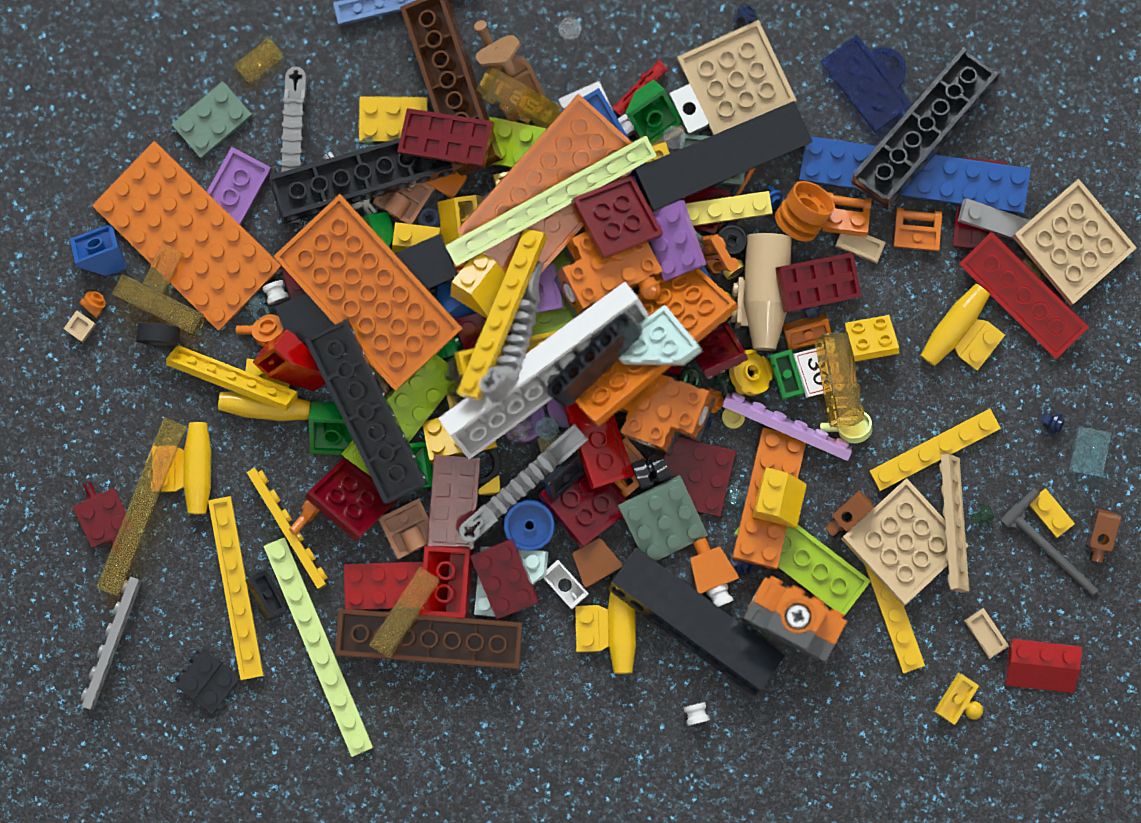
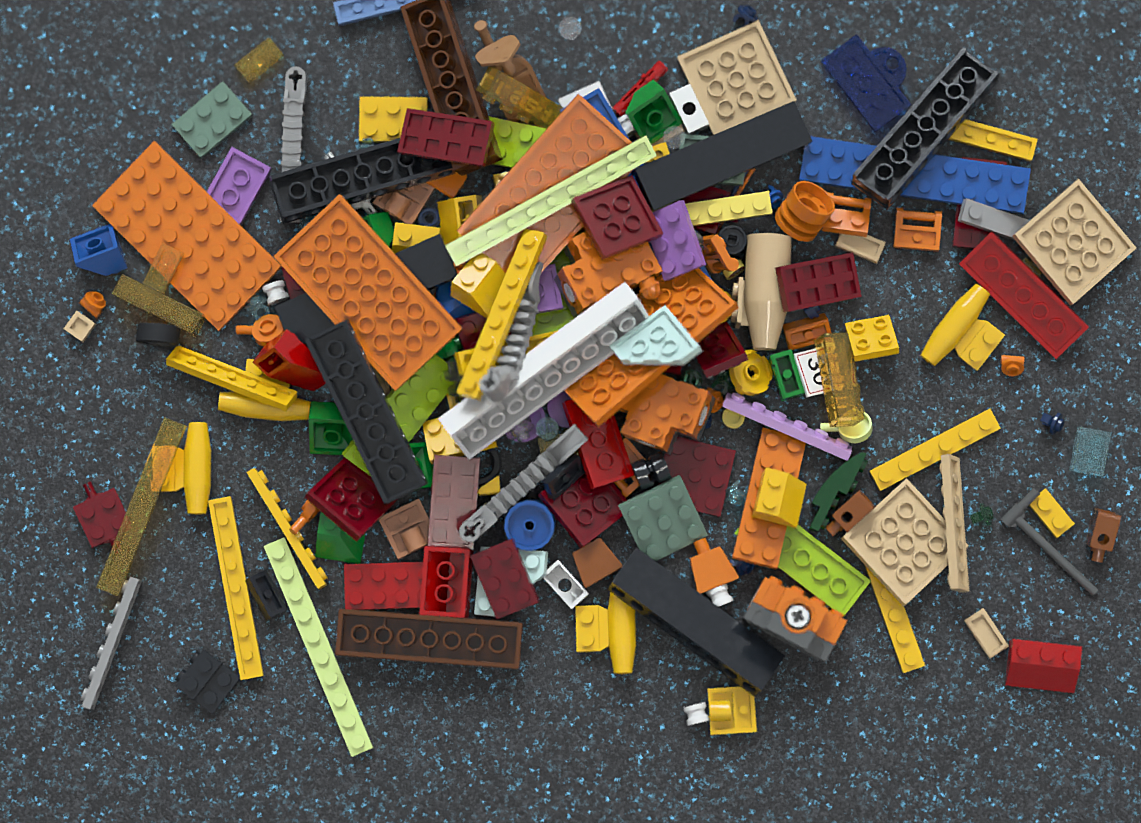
clear yellow brick [369,567,441,658] -> none
black beam [547,314,642,406] -> none
yellow plate [934,673,983,725] -> none
none -> green slope [315,512,366,564]
none -> yellow plate [707,686,757,735]
none -> dark green slope [809,452,868,533]
none -> yellow plate [948,120,1038,162]
none -> orange plate [1000,355,1024,377]

